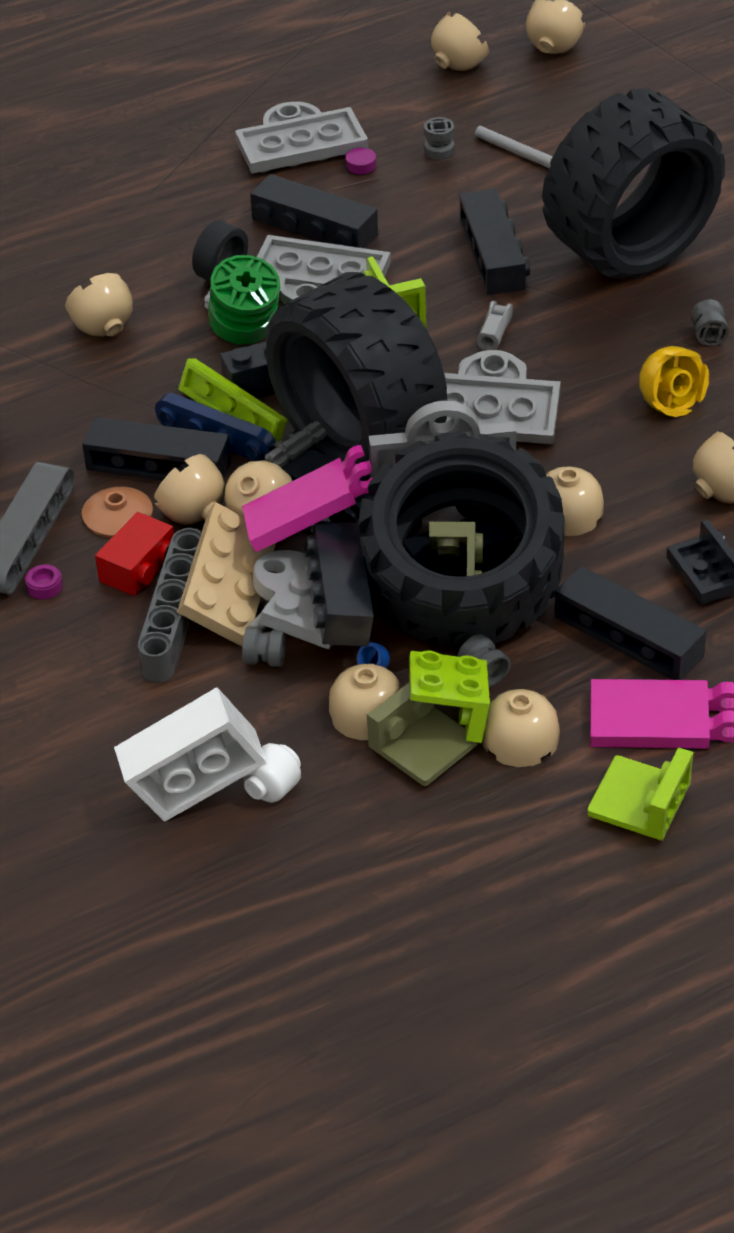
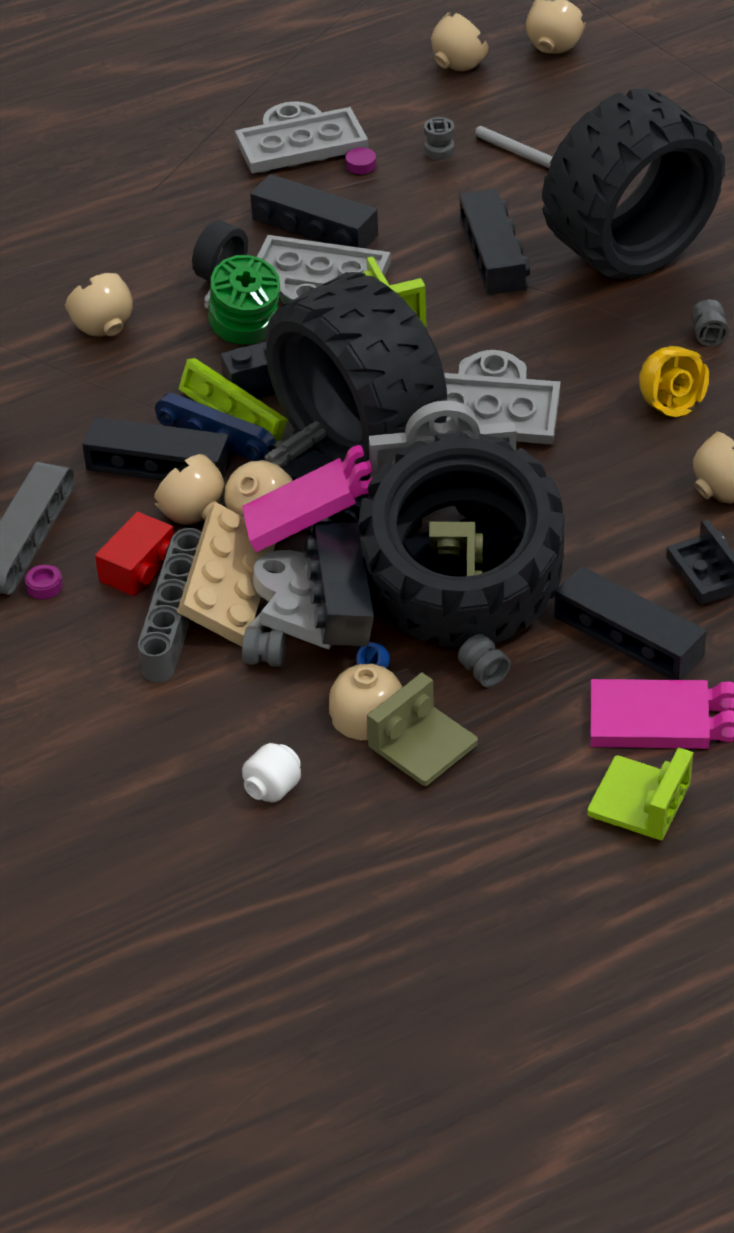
nougat dish [82,487,153,538] -> none
white brick [114,687,267,822] -> none
lime bracket [409,651,490,743] -> none
light grey bar [477,301,513,350] -> none
tan cylinder [482,689,560,767] -> none
tan cylinder [546,466,604,536] -> none

